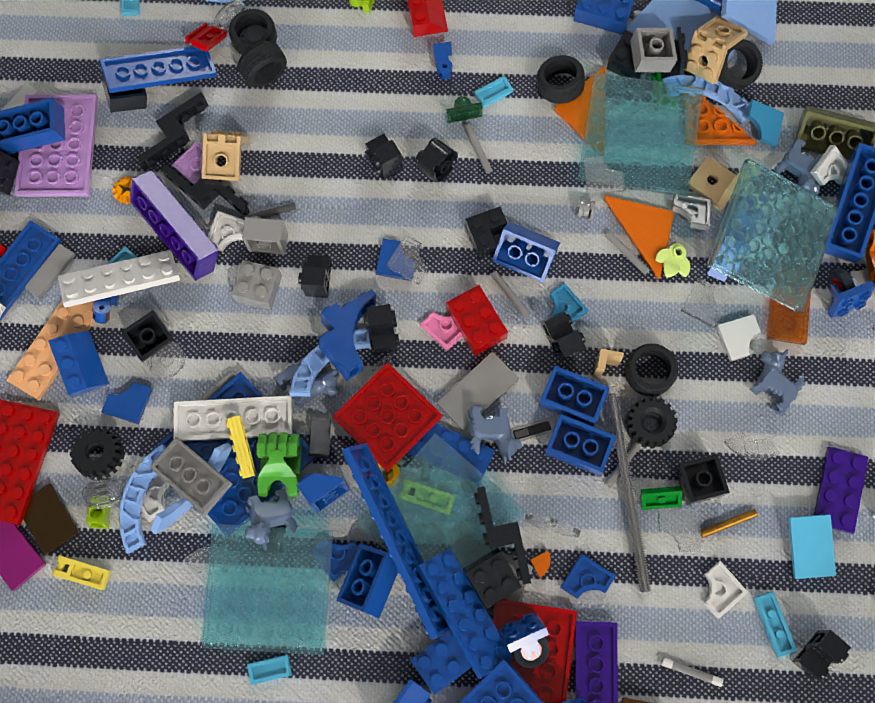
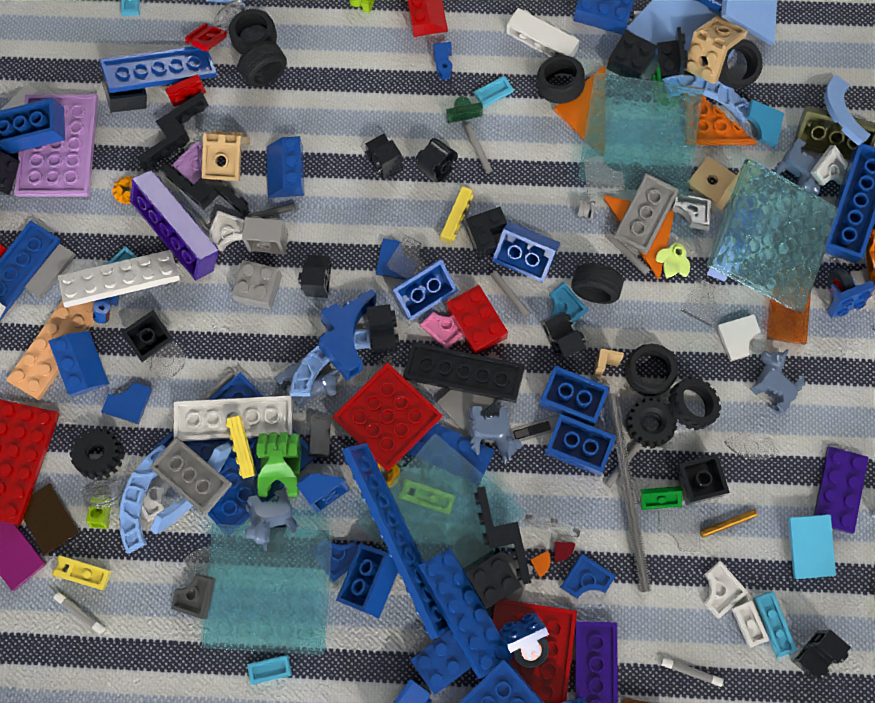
light grey brick [630,28,677,72] -> none
none -> light grey bar [54,592,106,635]
none -> red plate [165,74,206,107]
none -> dark grey tile [171,573,216,619]
none -> blue slope [267,136,305,198]
none -> blue slope [392,259,458,321]
none -> black plate [403,342,525,403]
none -> light yellow piece [440,186,474,244]
none -> white brick [506,8,580,58]
none -> dark red tile [554,542,575,562]
none -> black tyre [571,262,624,304]
none -> light grey tile [613,173,680,254]
none -> black tyre [668,376,721,430]
none -> white plate [731,601,769,648]
none -> light blue tile [824,75,871,145]

